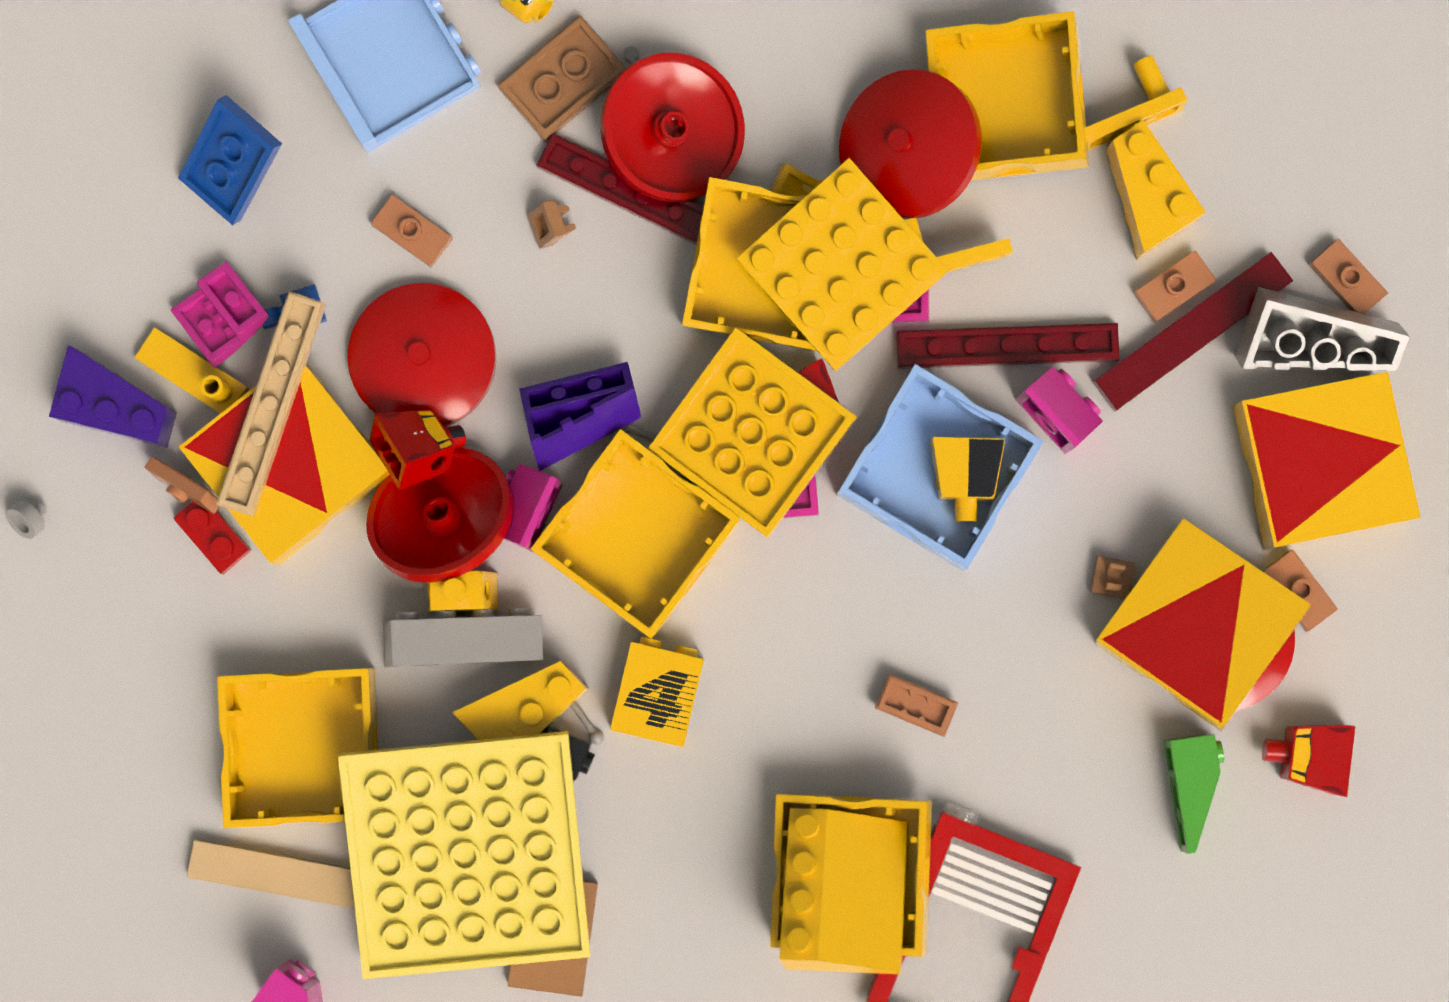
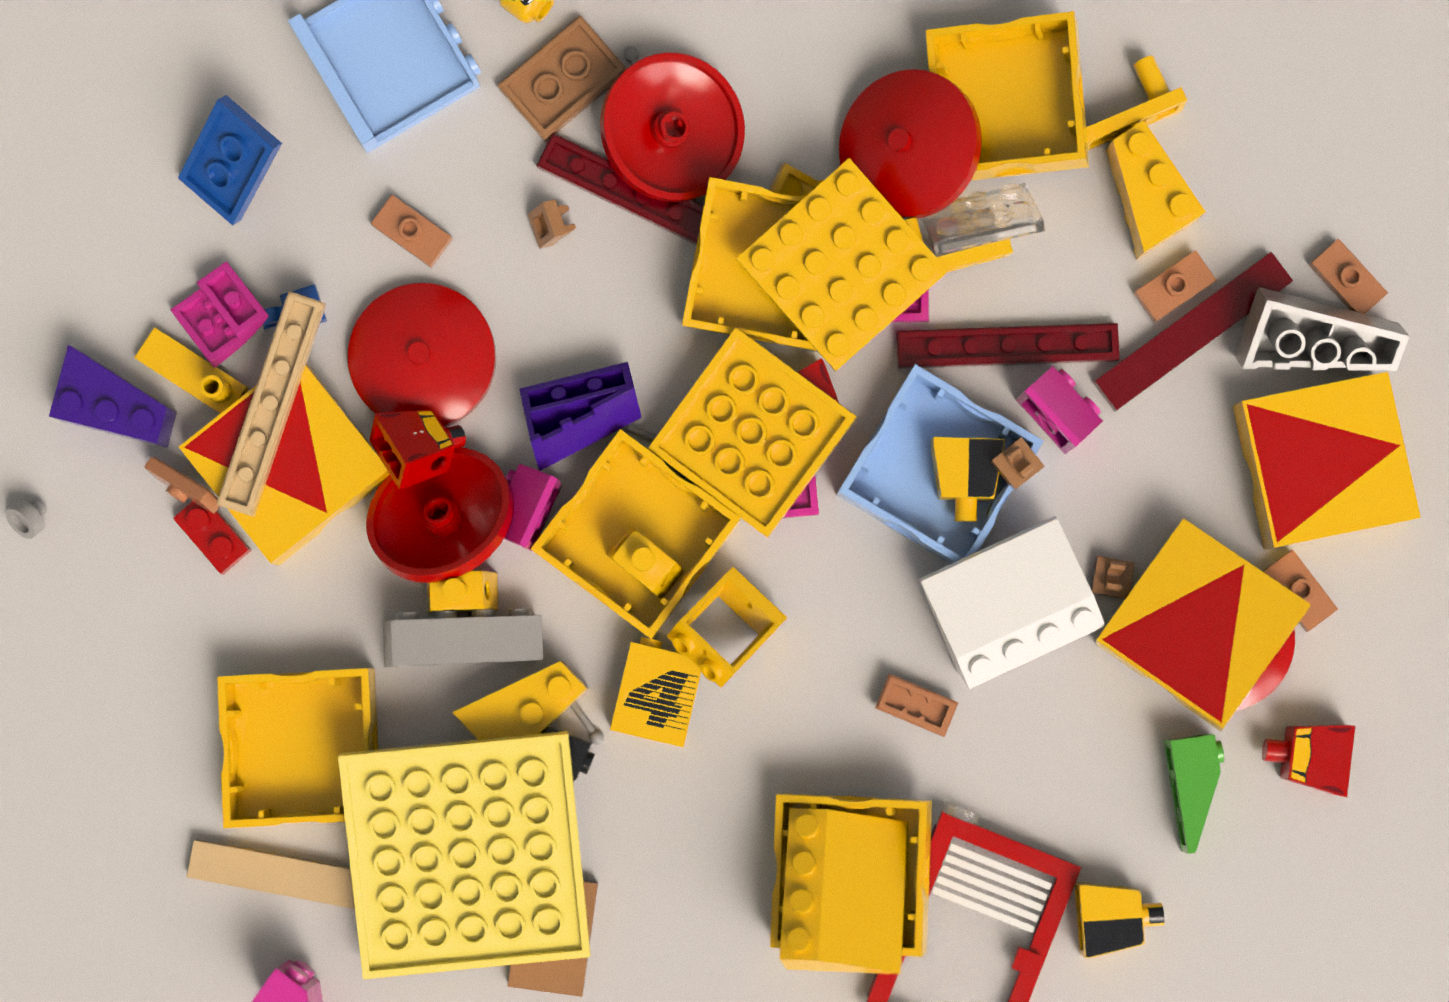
none -> yellow torso [607,527,685,600]
none -> yellow window [667,567,787,688]
none -> white slope [919,516,1105,689]
none -> clear plate [920,183,1045,255]
none -> medium nougat tile [990,437,1045,491]
none -> torso [1074,882,1164,958]

